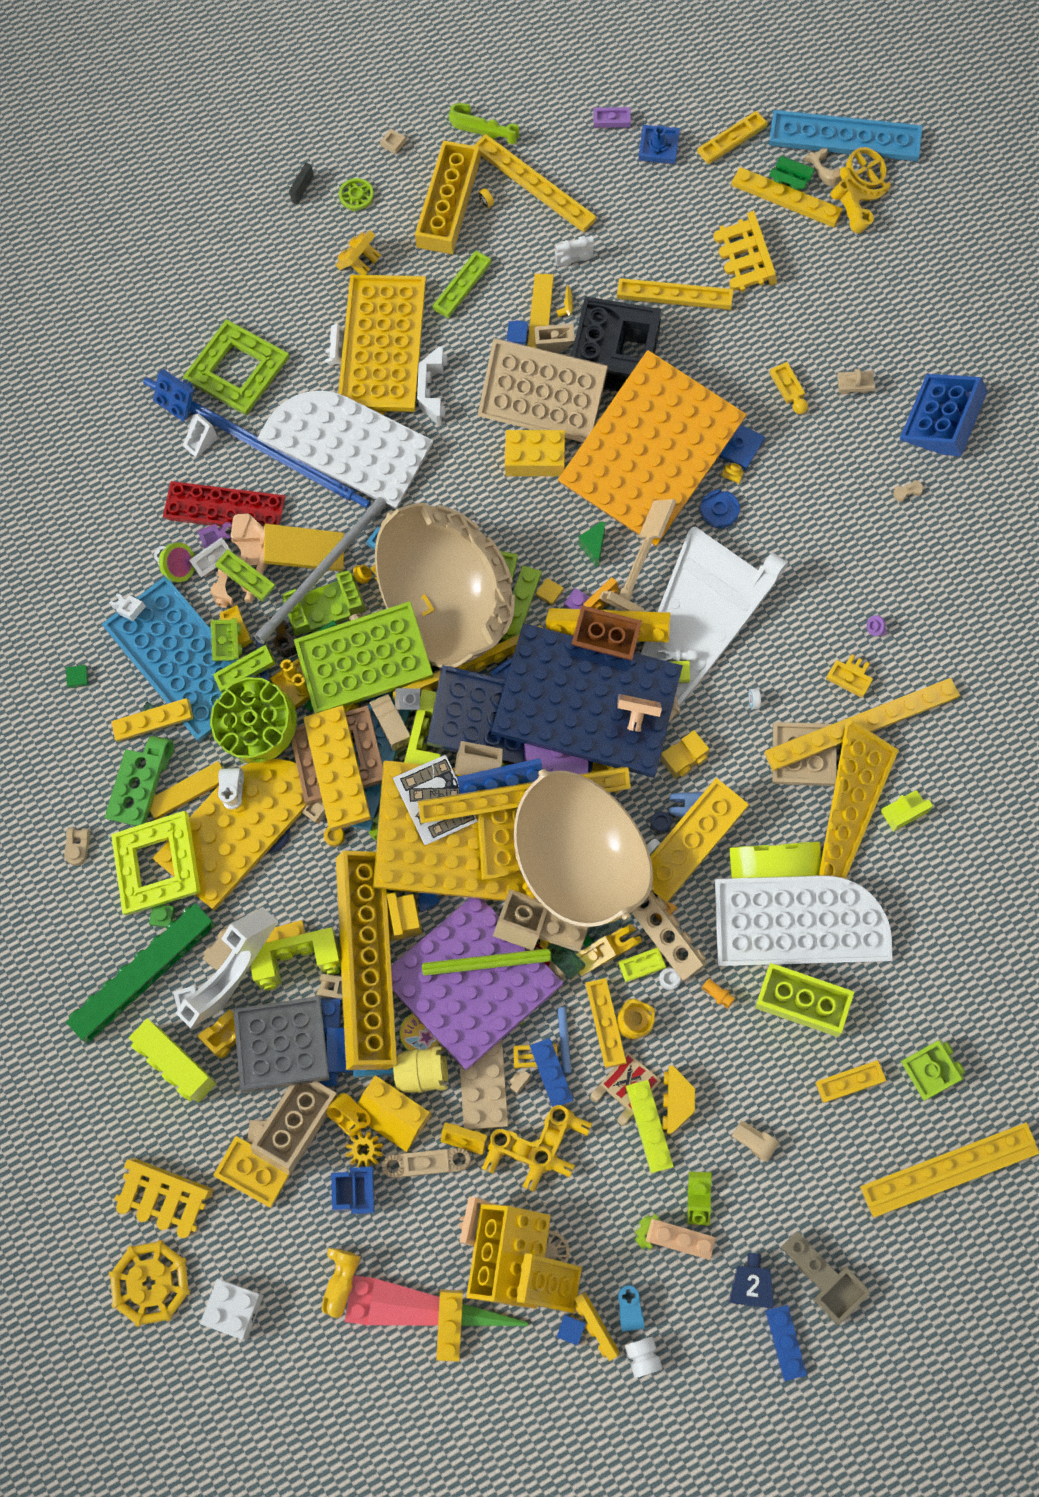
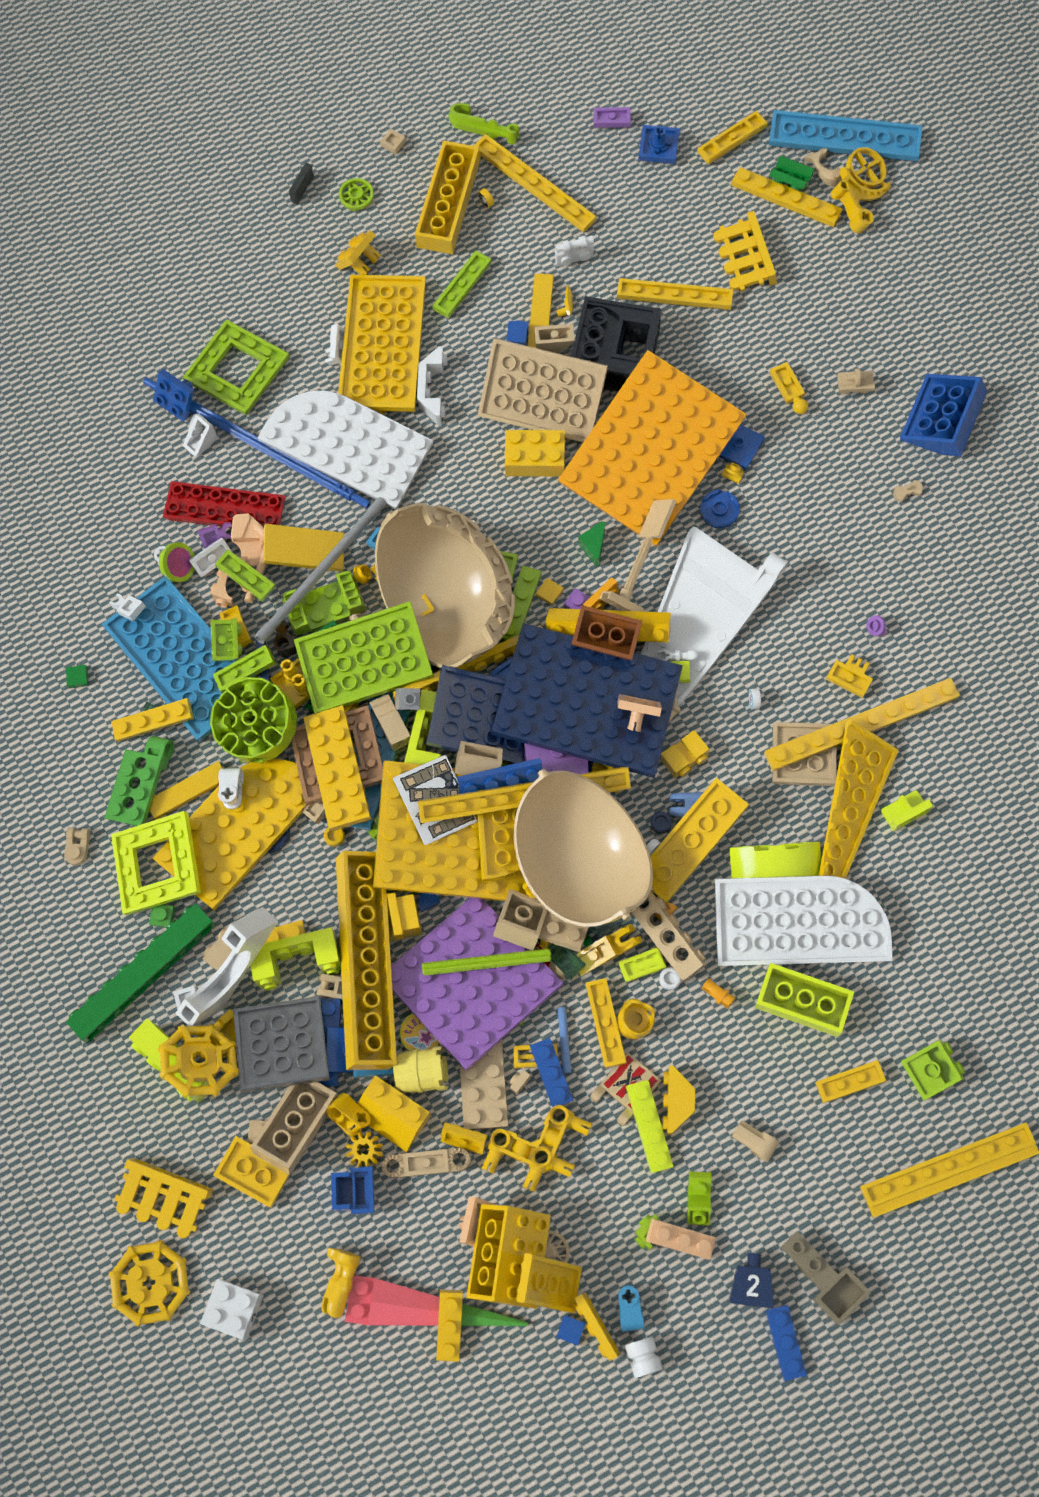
none -> yellow plate [158,1024,239,1098]

